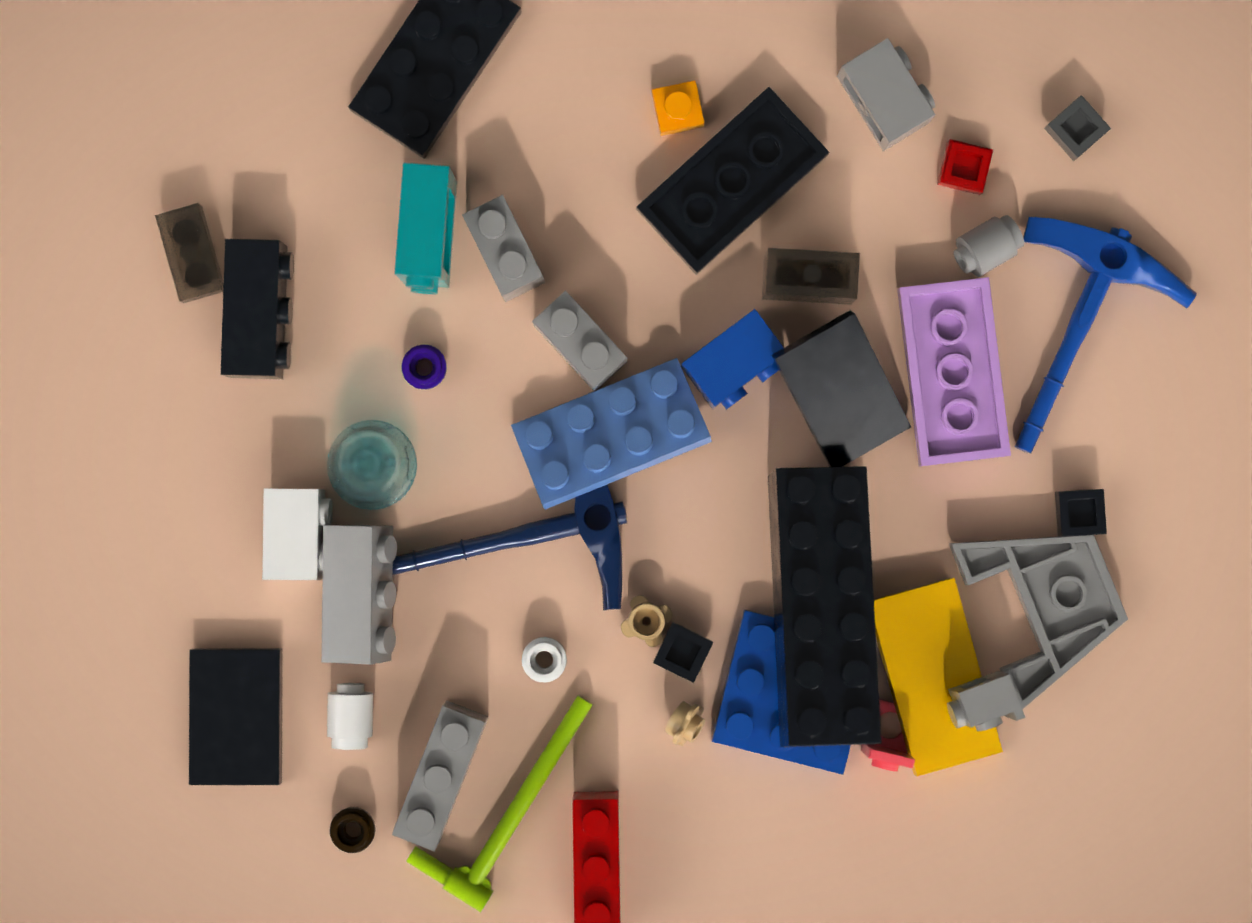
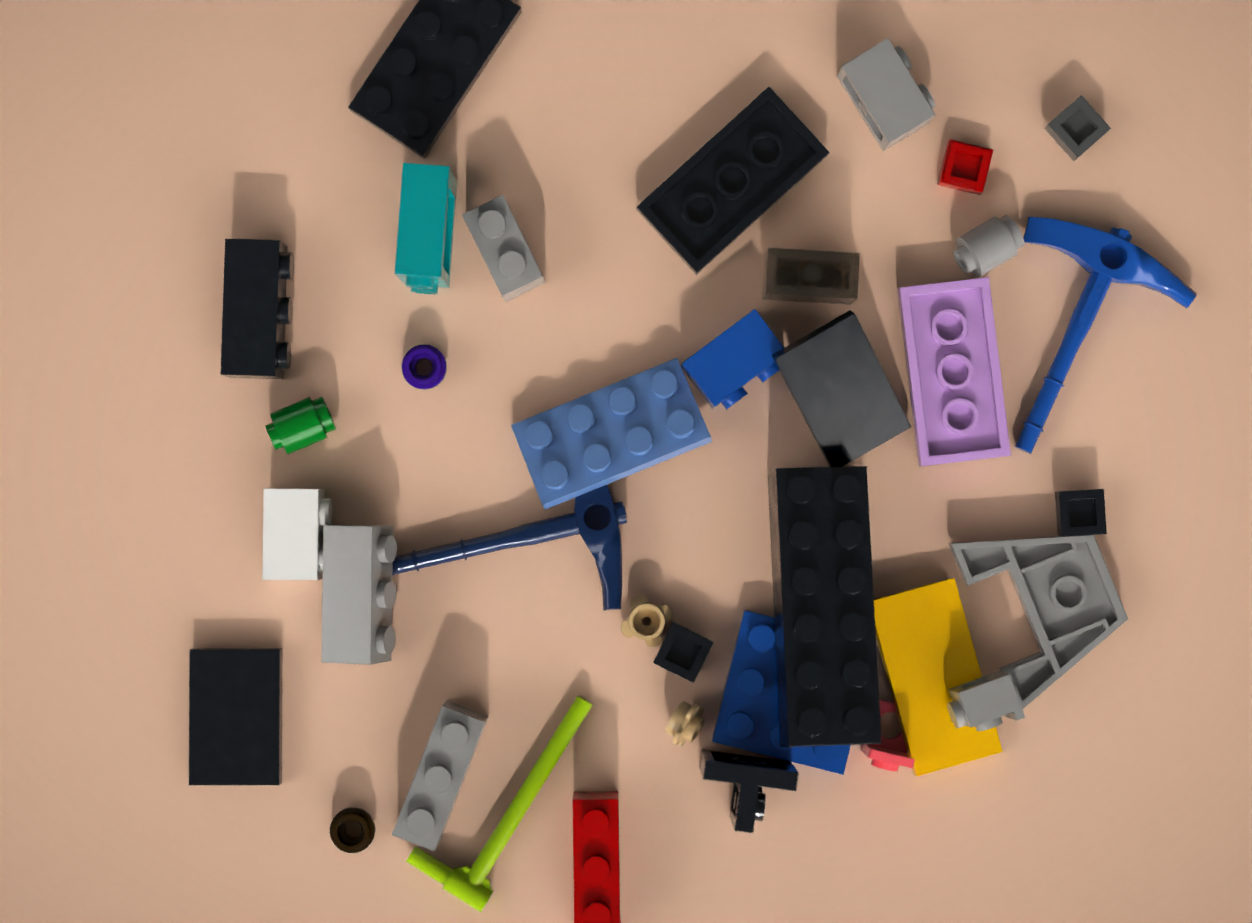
clear smoke plate [155,203,224,303] -> none
clear light blue cone [327,420,417,510] -> none
white brick [327,683,373,750] -> none
white plate [522,637,567,683] -> none
light grey brick [532,291,627,391] -> none
light orange plate [651,80,705,136] -> none
none -> green brick [265,396,336,455]
none -> black bracket [700,749,799,833]

